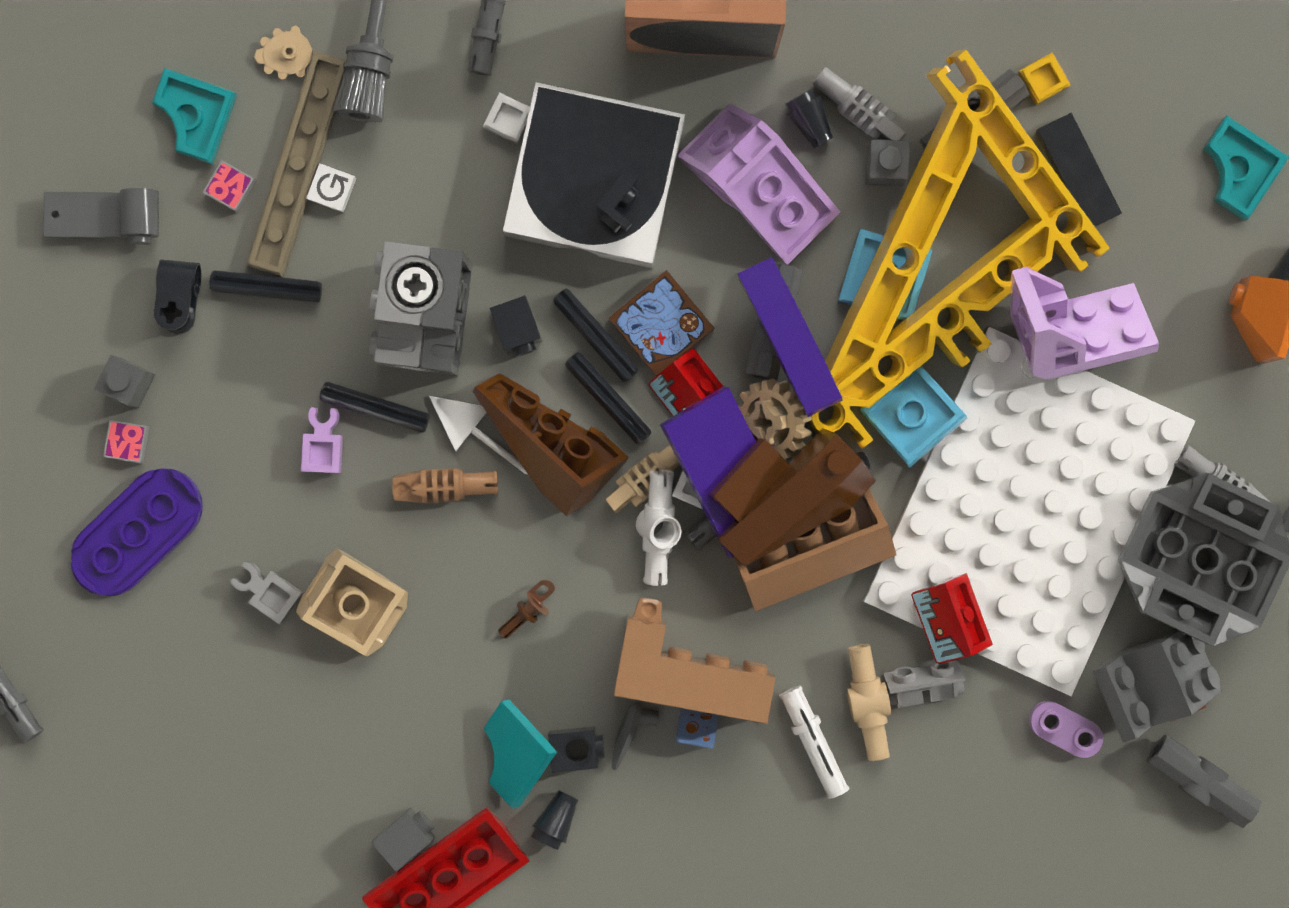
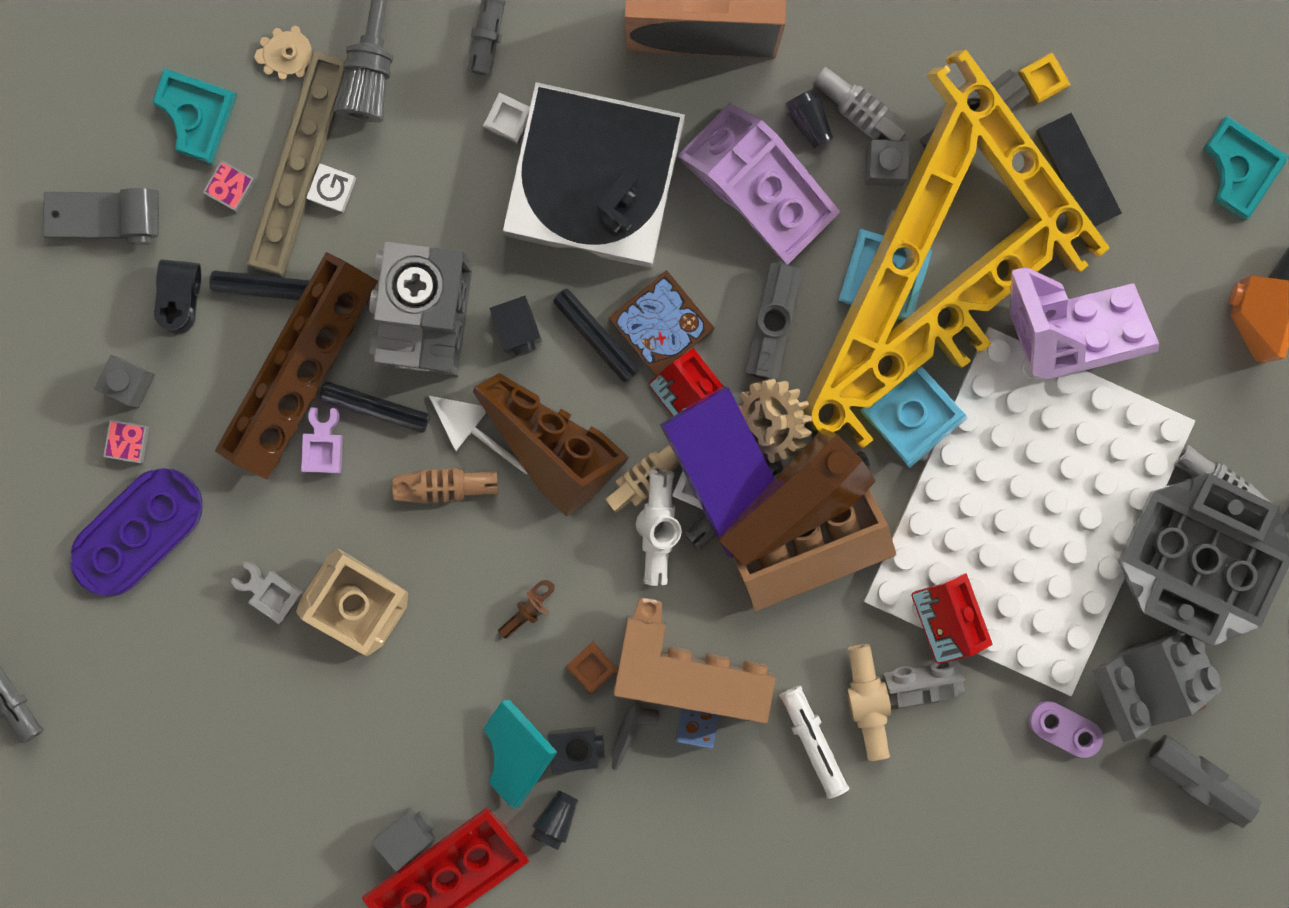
black axle [565,352,651,445] -> none
reddish brown tile [709,438,790,522] -> none
dark purple slope [737,257,843,417] -> none
none -> reddish brown brick [215,252,378,480]
none -> dark orange tile [565,641,619,695]

